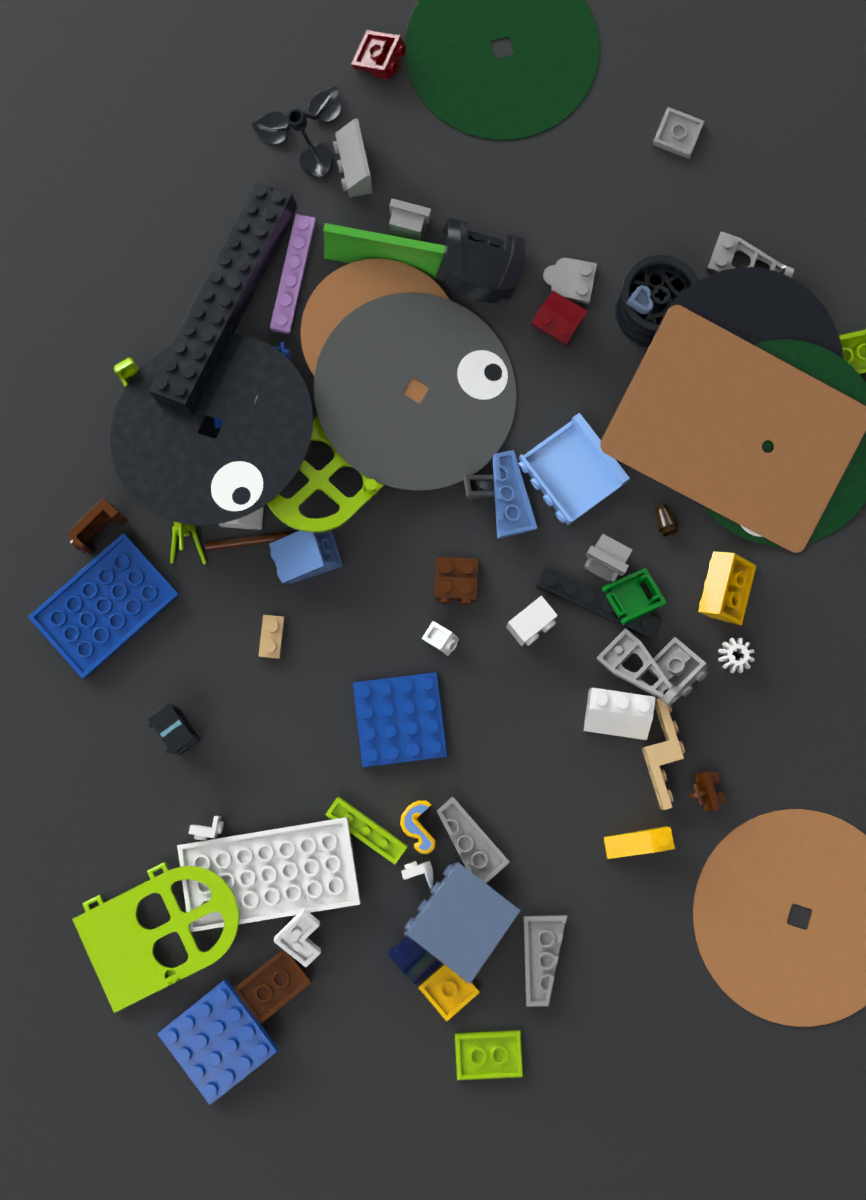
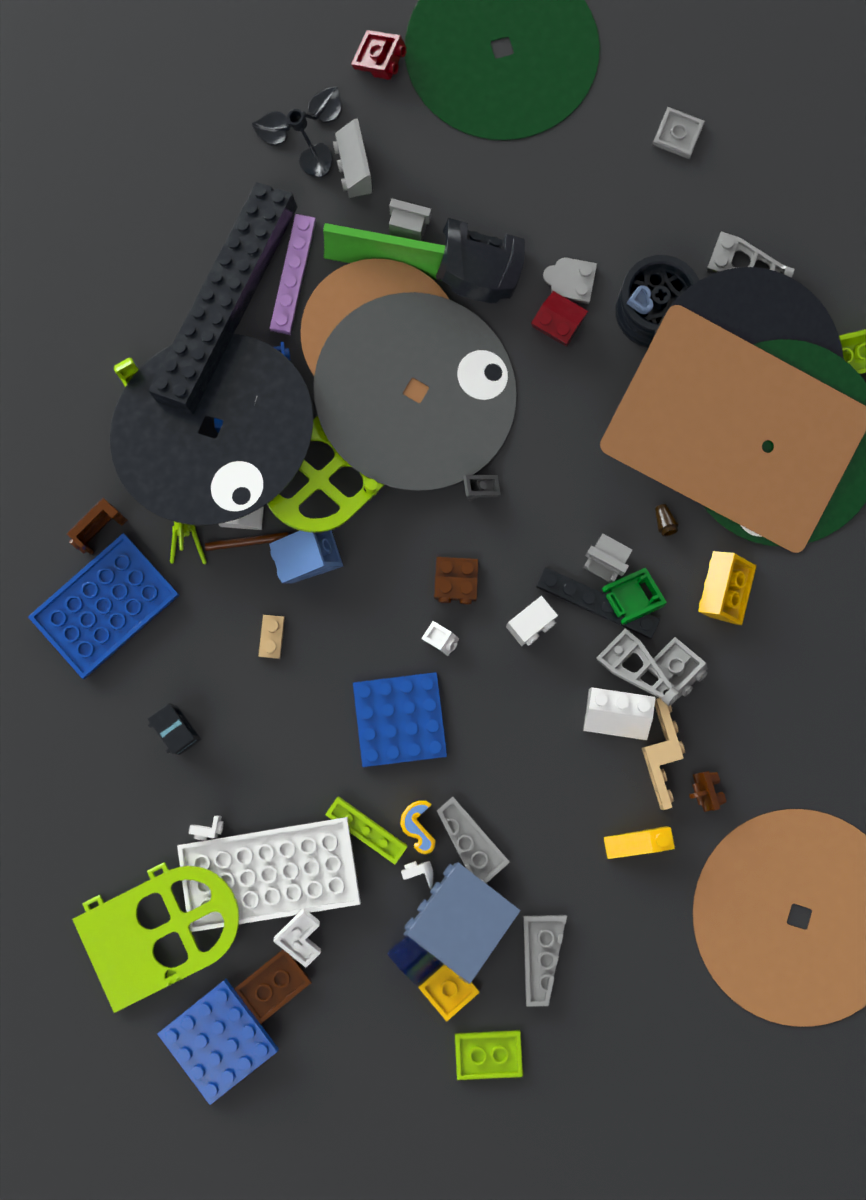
medium blue wing [492,450,537,539] -> none
light blue panel [518,413,630,526] -> none
white gear [718,638,755,673] -> none

